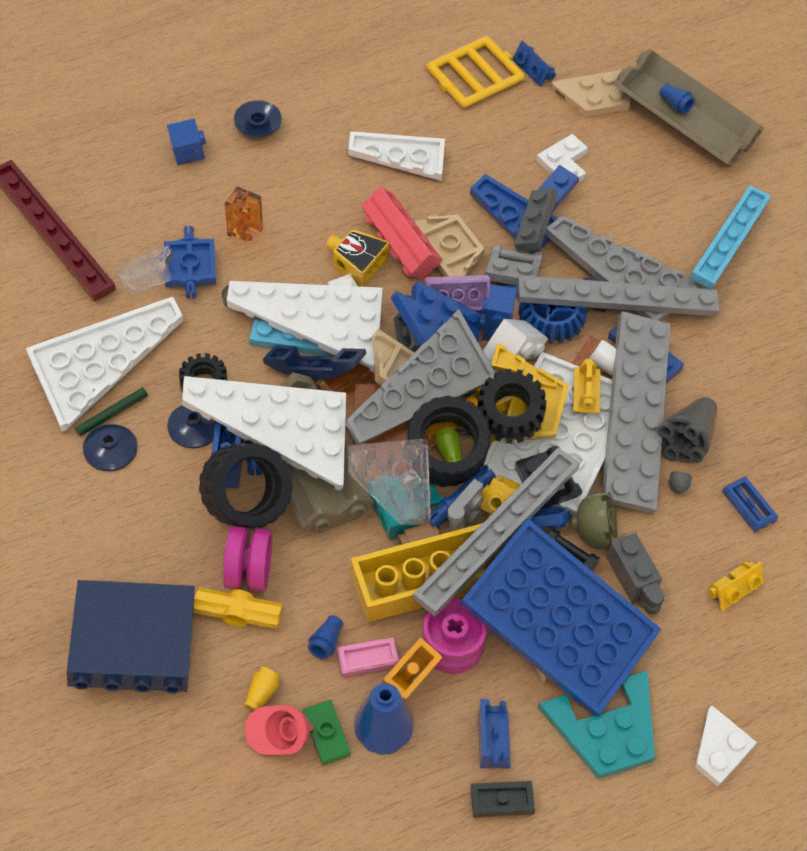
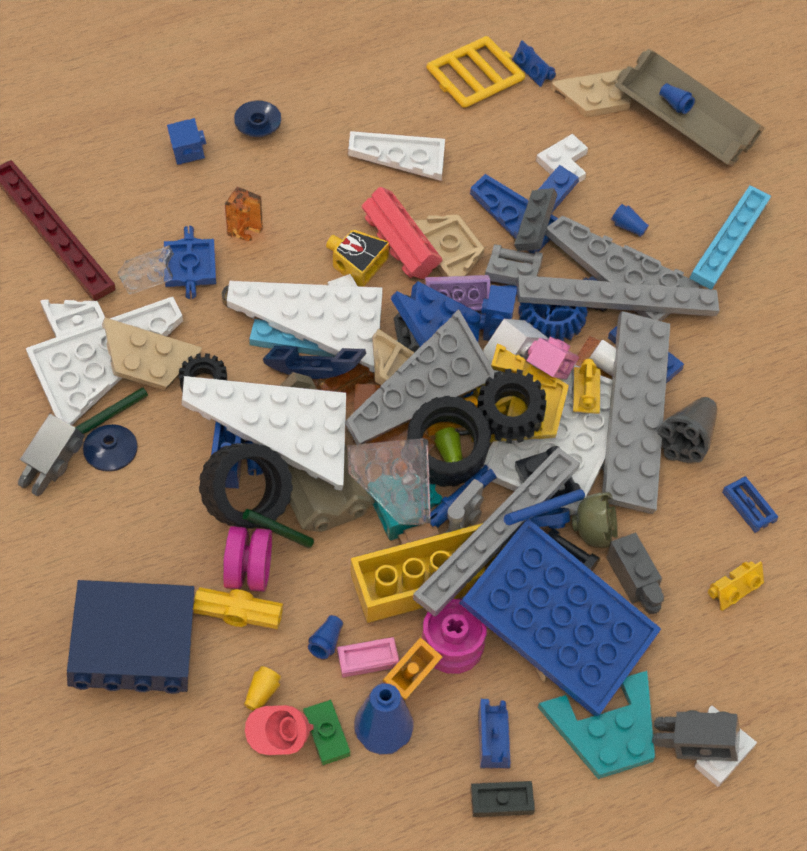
dark blue dish [167,405,216,449] -> none
yellow brick [480,475,520,517] -> none
dark grey hinge [669,471,692,494] -> none
none -> hinge [18,413,85,496]
none -> white wing [40,300,105,337]
none -> tan wing [102,317,202,390]
none -> dark green bar [242,509,314,548]
none -> blue bar [504,489,585,525]
none -> bright pink brick [526,337,579,380]
none -> blue cone [611,204,649,237]
none -> dark grey hinge [652,710,740,761]

